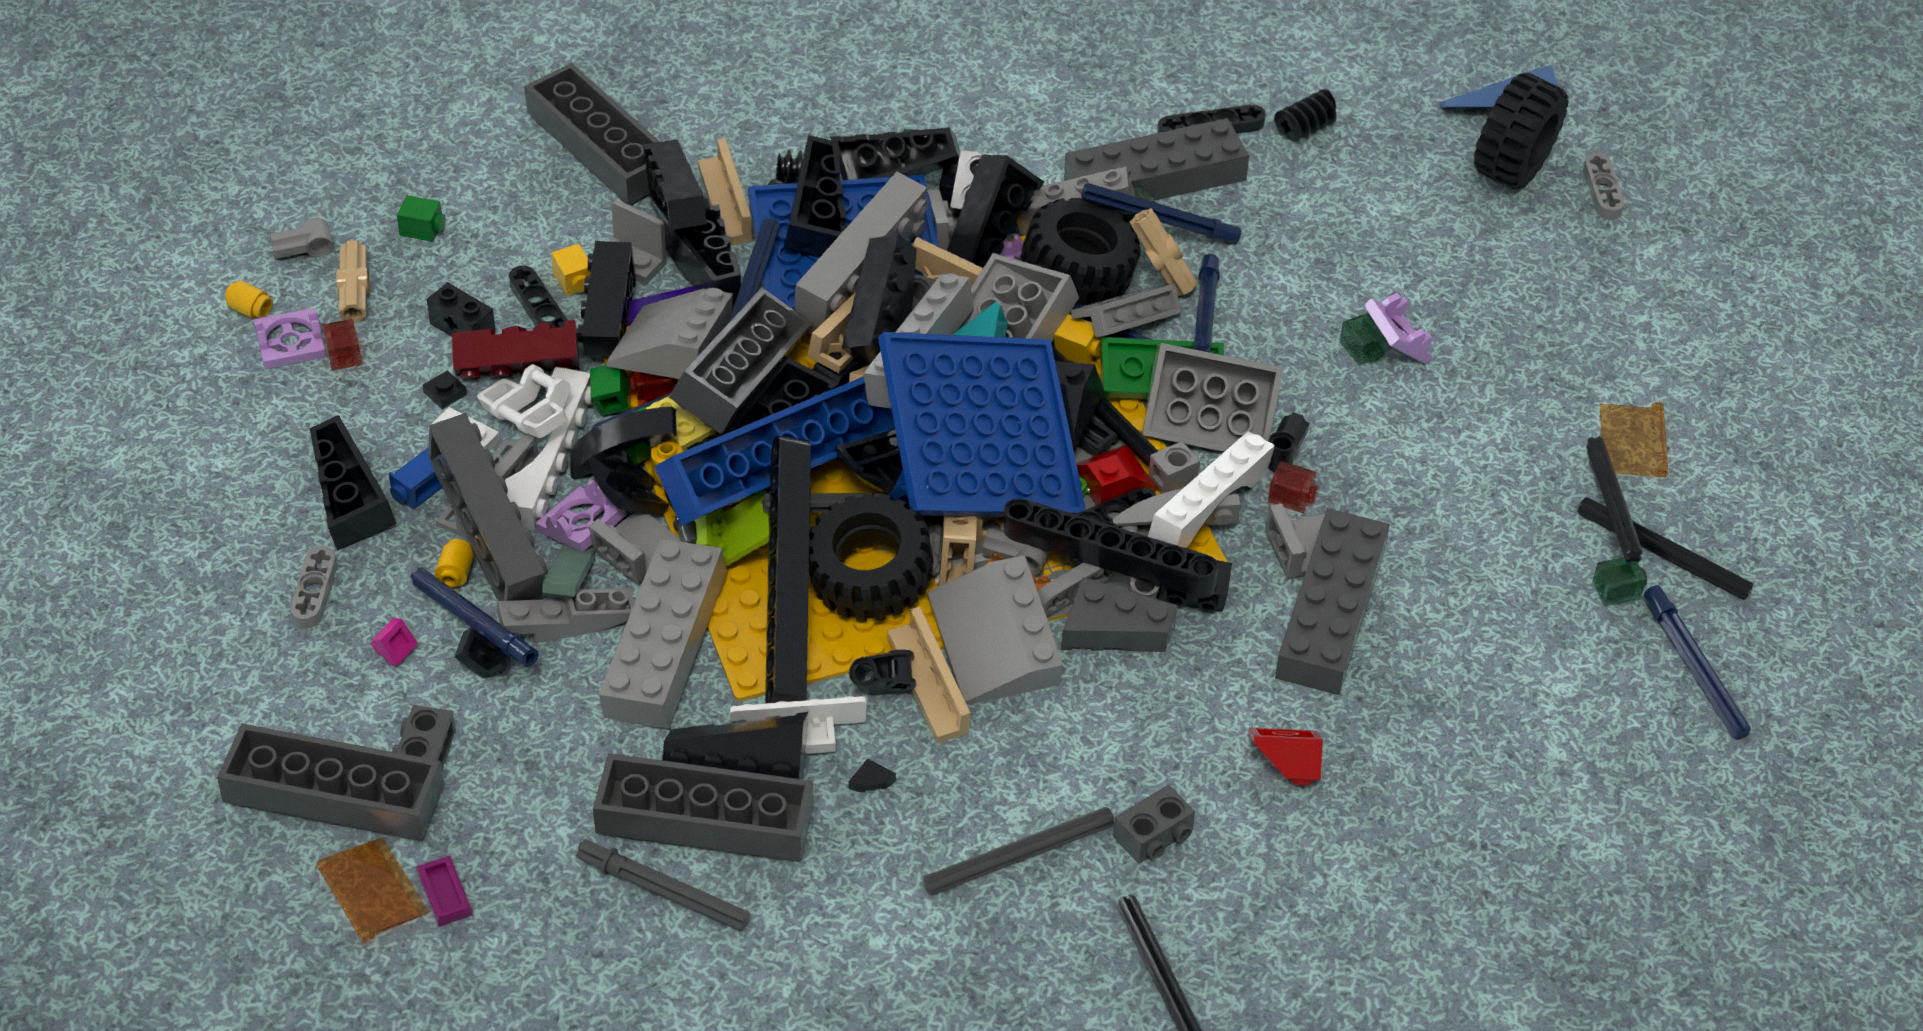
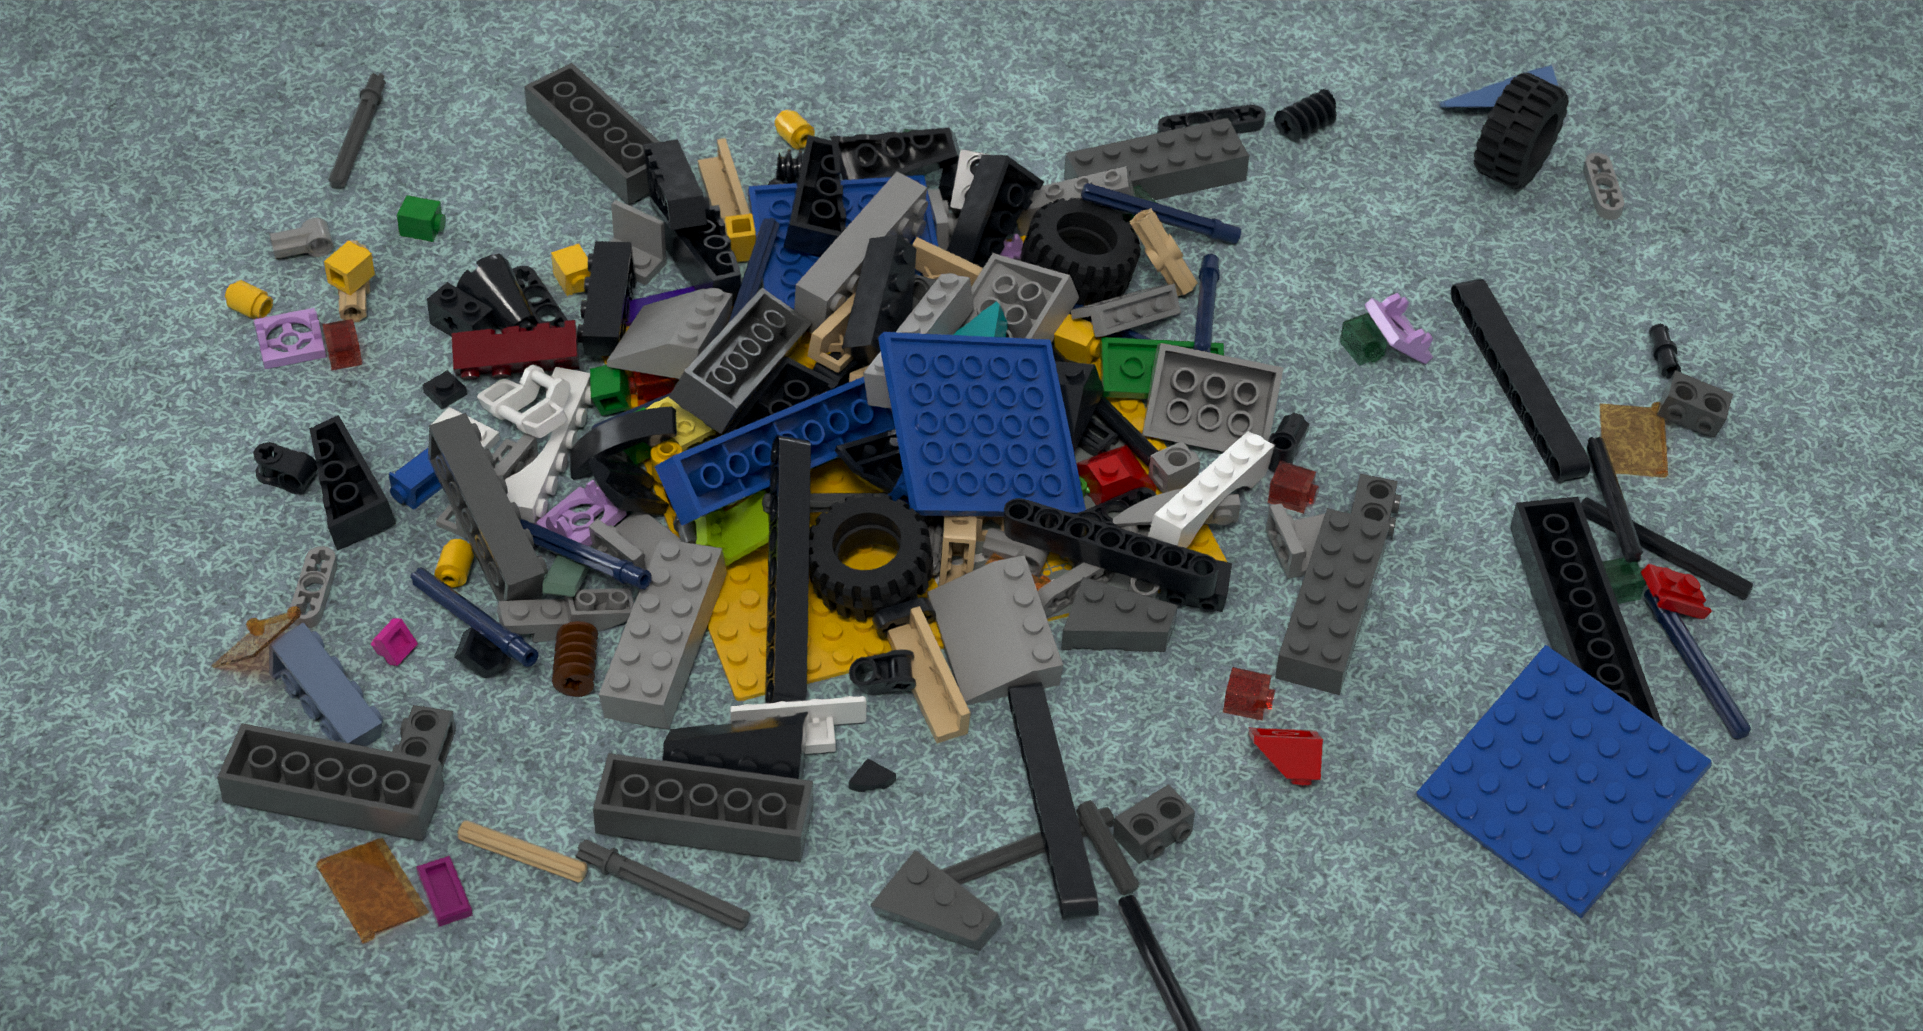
none -> clear orange piece [211,606,301,668]
none -> black piece [253,442,318,494]
none -> sand blue wedge [269,623,383,747]
none -> yellow brick [324,240,375,296]
none -> dark grey axle [328,73,386,189]
none -> black cone [457,254,536,331]
none -> tan axle [458,820,588,882]
none -> dark blue axle [520,519,652,590]
none -> reddish brown piece [552,621,599,697]
none -> yellow brick [725,213,756,262]
none -> yellow brick [774,110,815,150]
none -> dark grey wedge [870,850,1002,951]
none -> black beam [872,597,936,638]
none -> black beam [1008,682,1099,921]
none -> dark grey axle [1076,800,1139,895]
none -> clear red brick [1223,667,1276,721]
none -> dark grey brick [1351,473,1402,537]
none -> blue plate [1416,645,1712,918]
none -> black beam [1451,278,1590,482]
none -> black brick [1510,496,1663,726]
none -> red plate [1641,564,1712,619]
none -> black pin [1649,323,1681,379]
none -> dark grey brick [1657,370,1733,438]

